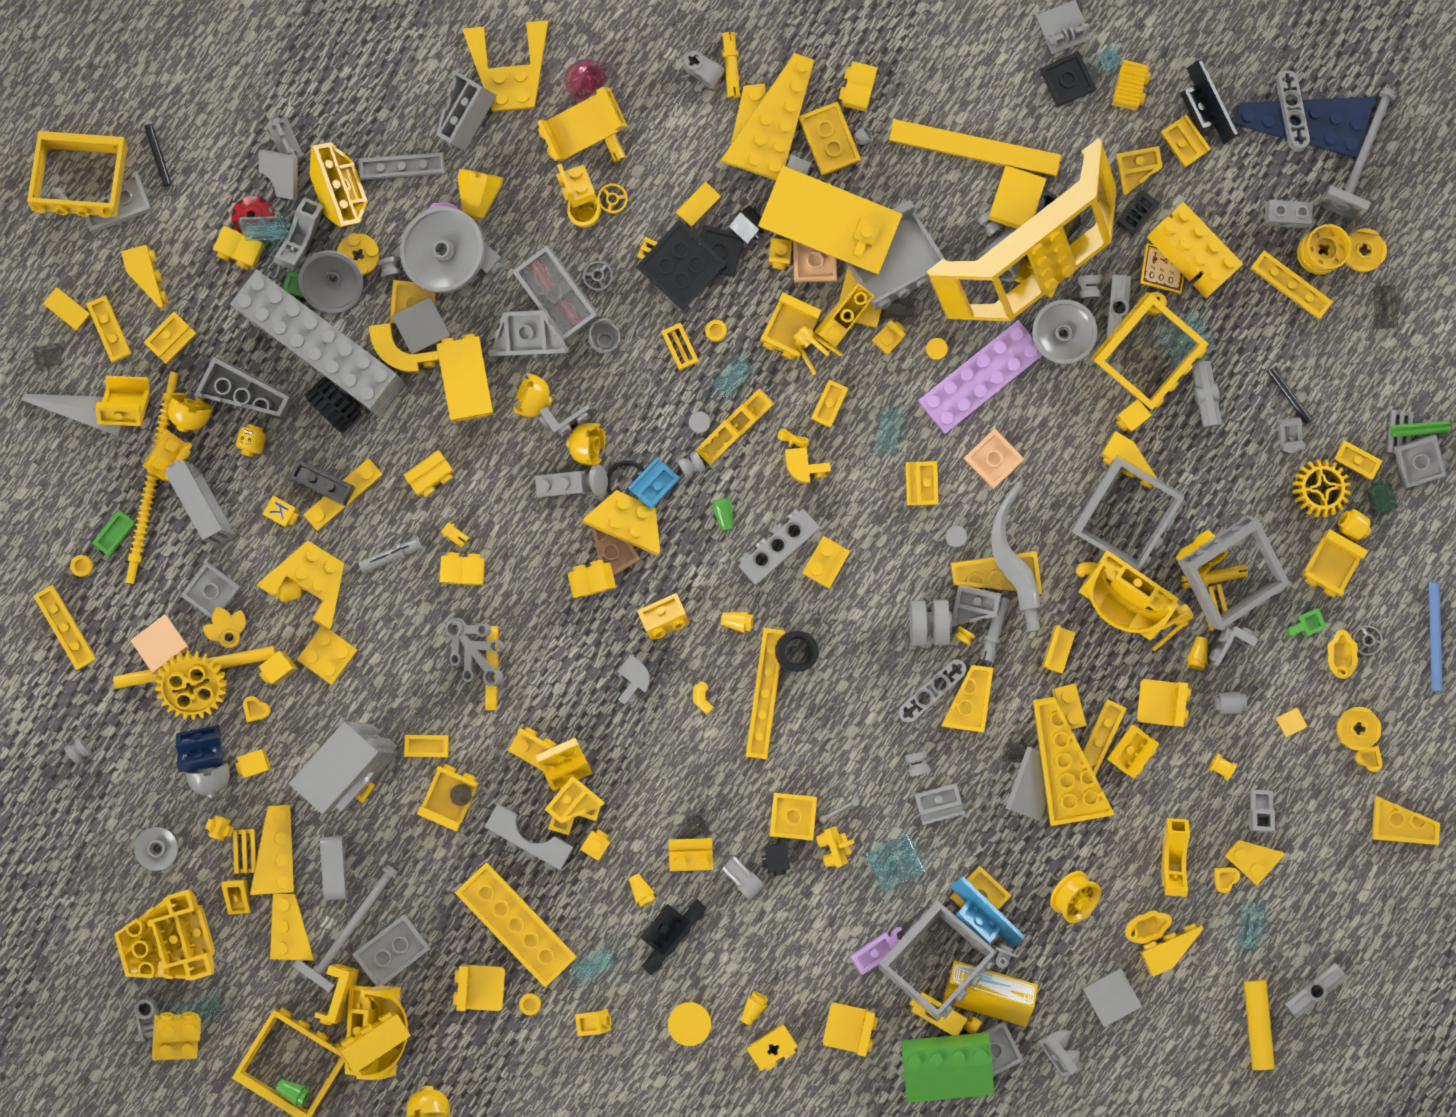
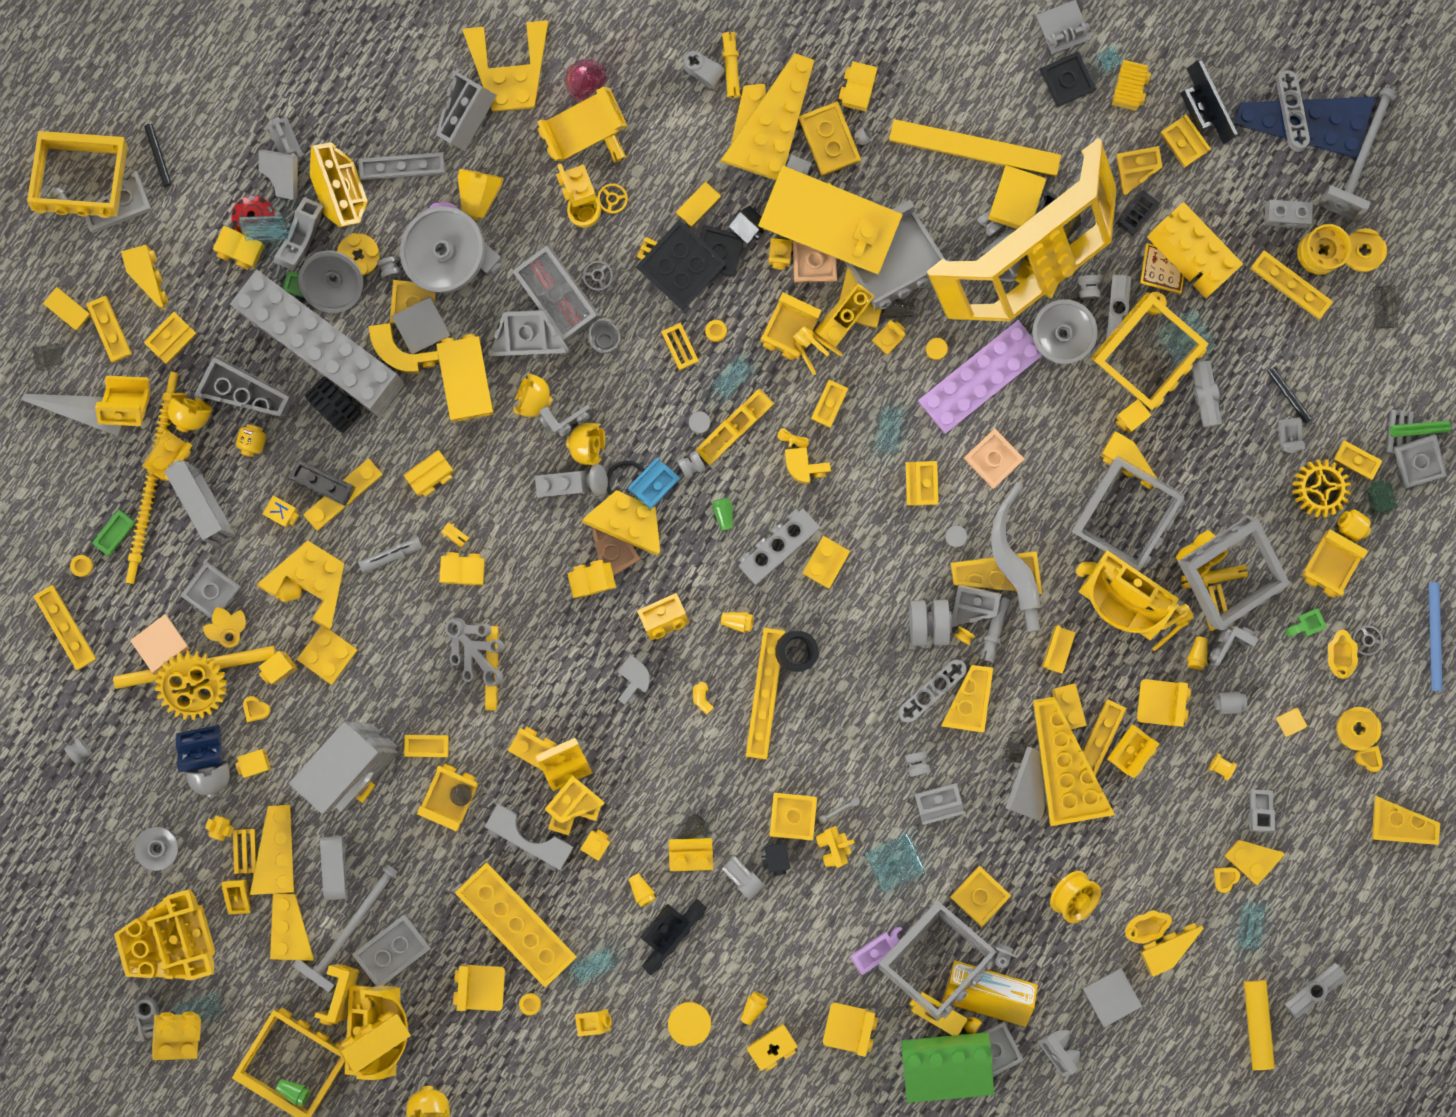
dark azure bracket [951,876,1025,947] -> none
yellow arch [1161,818,1190,897] -> none

